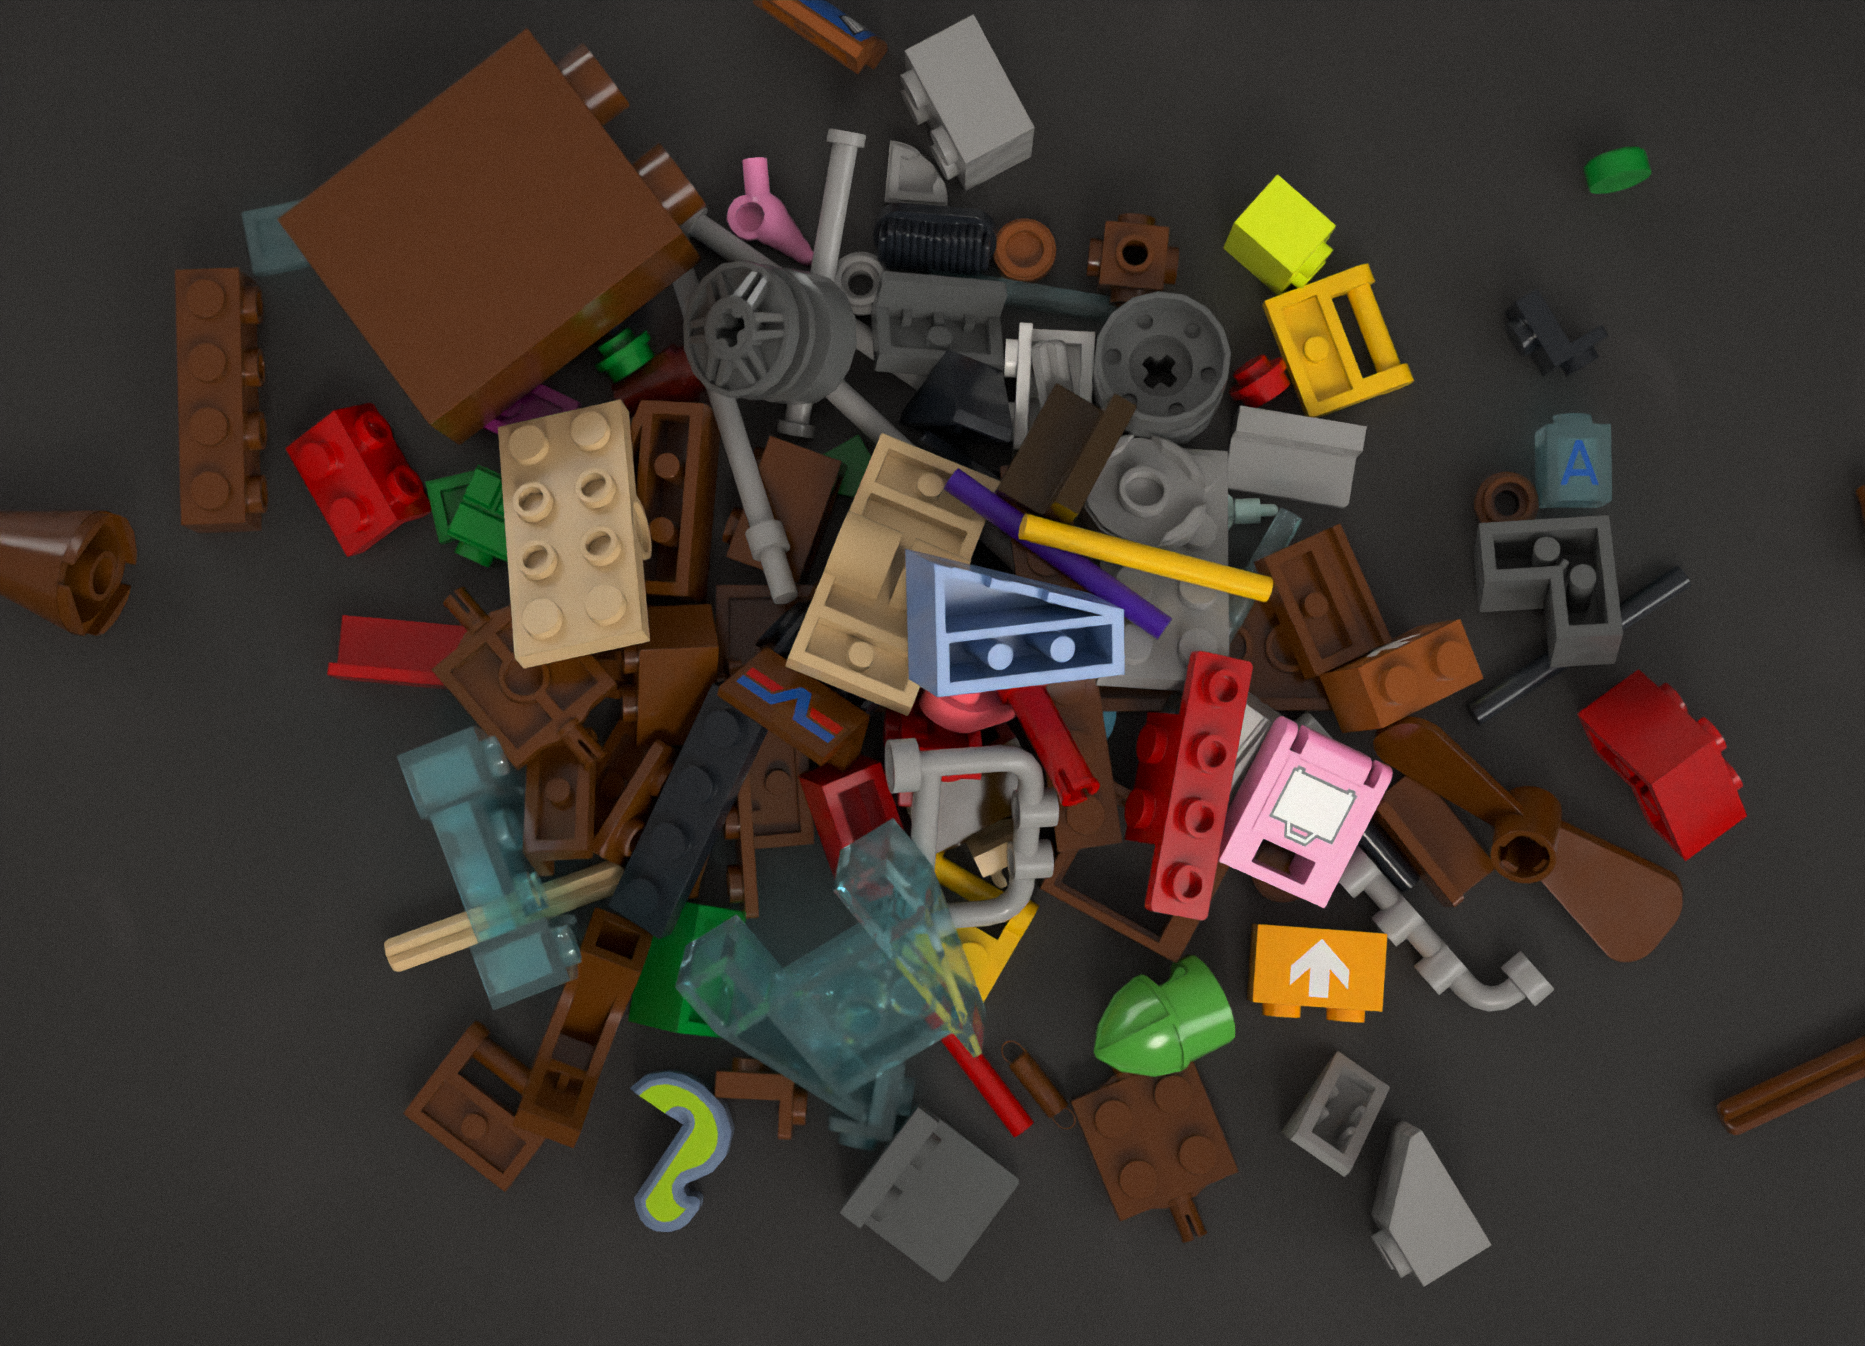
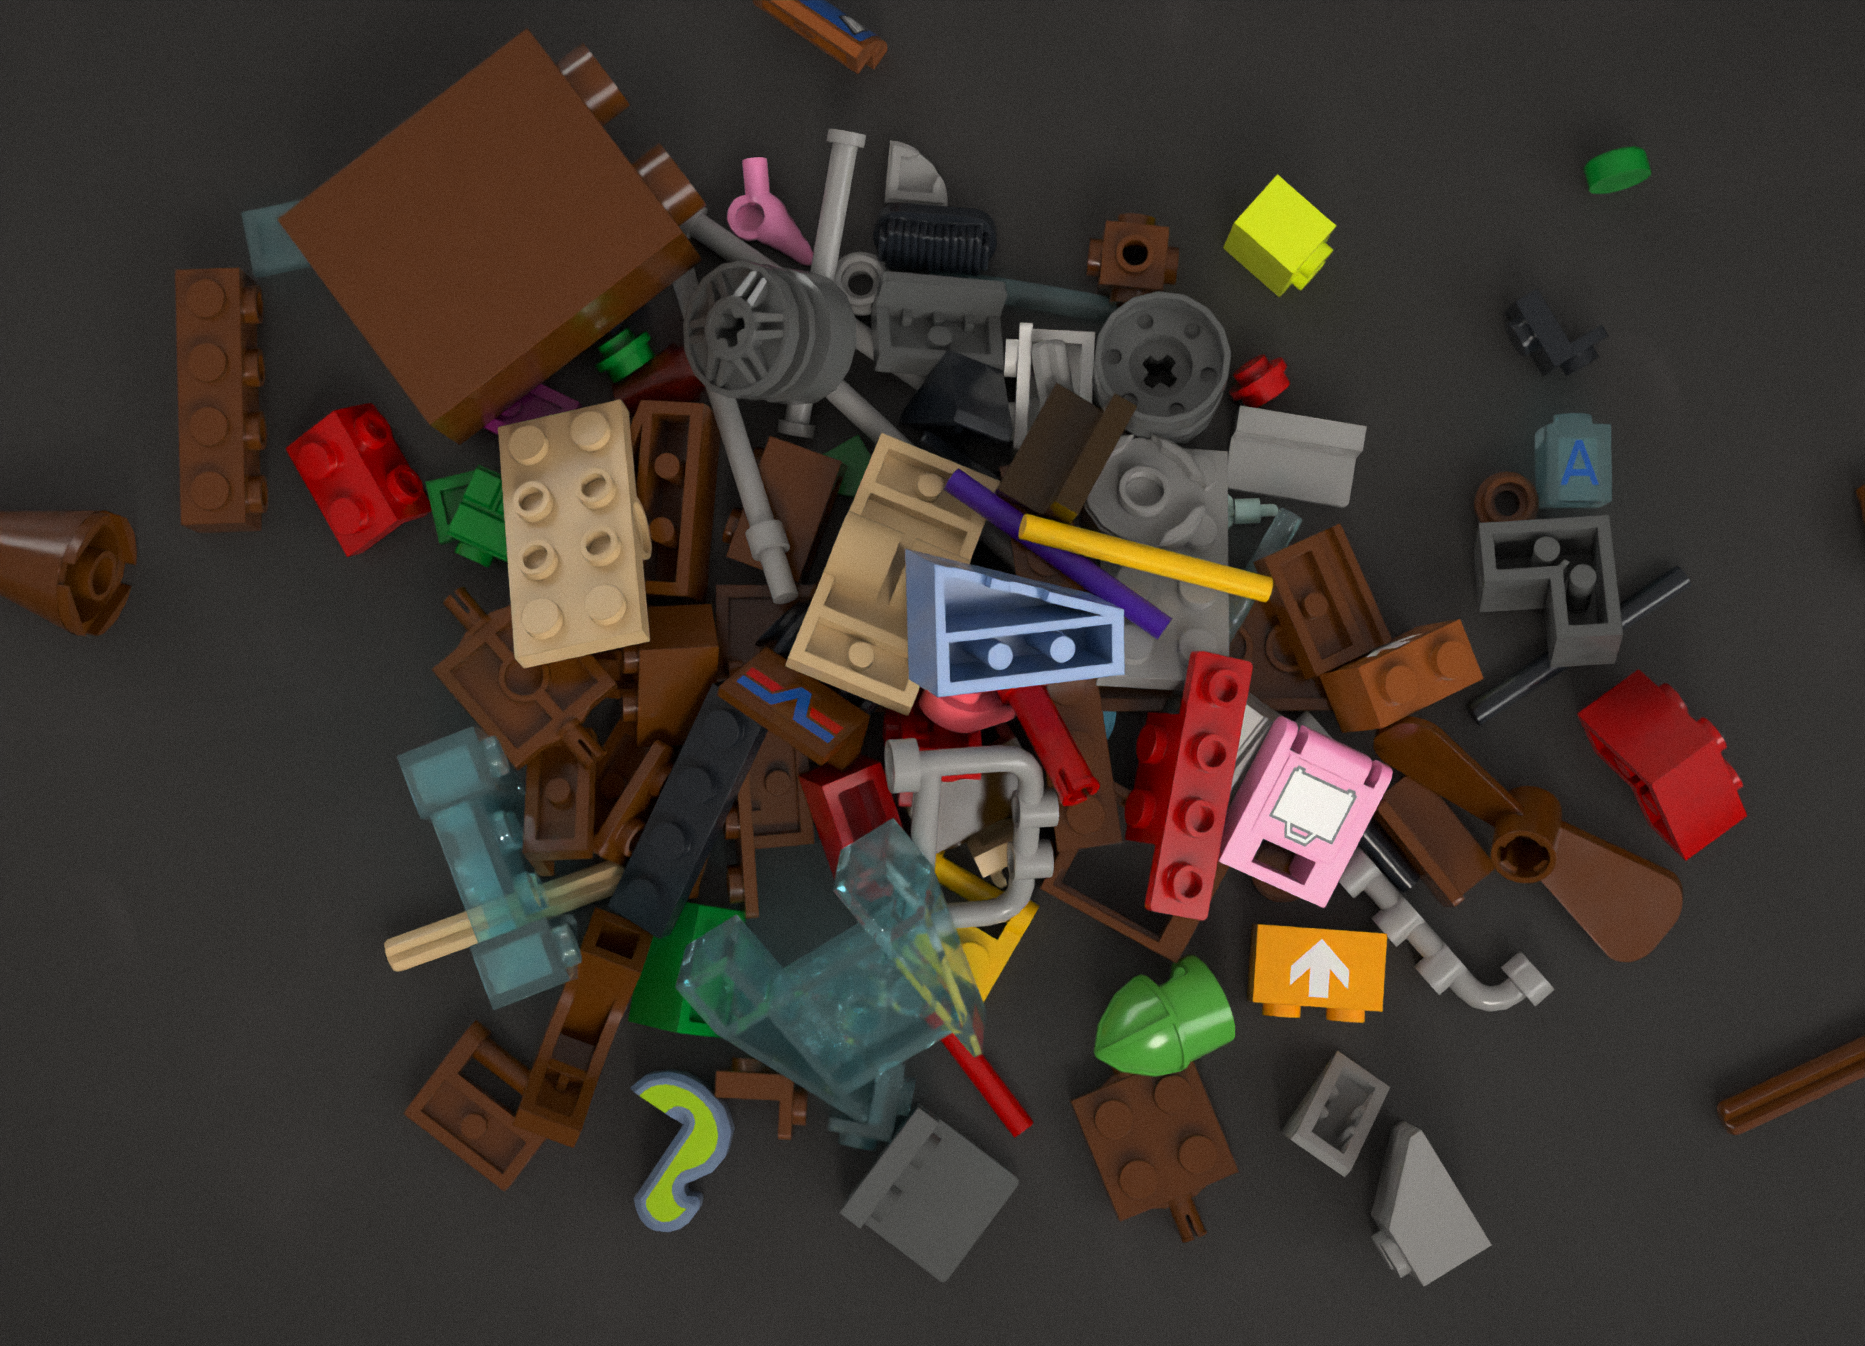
red panel [327,615,467,689] -> none
light grey brick [900,14,1035,191] -> none
dark orange tile [993,218,1056,285] -> none
dark orange piece [1001,1041,1076,1129] -> none
yellow plate [1262,263,1414,418] -> none

